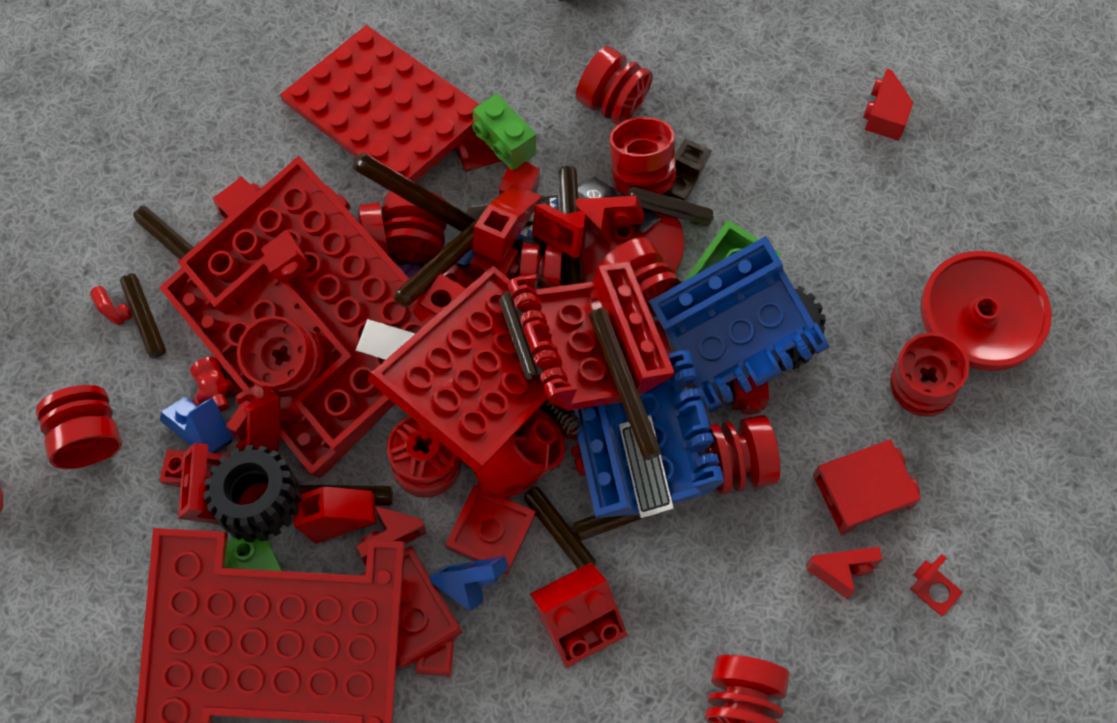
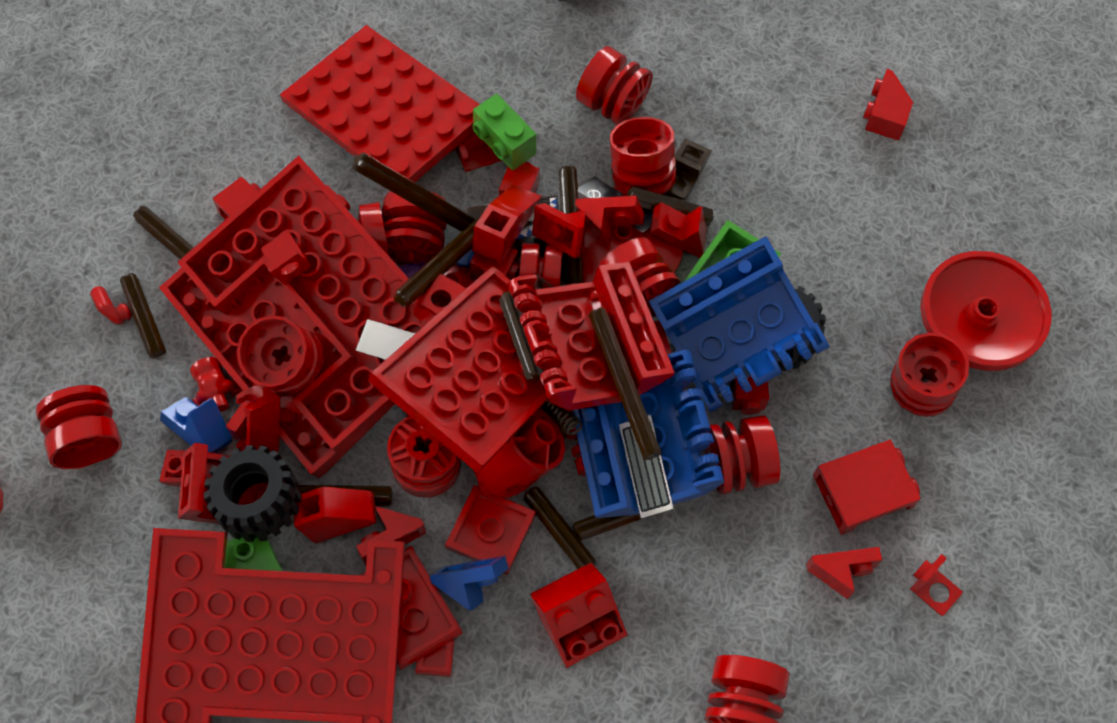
none -> red slope [650,202,707,258]

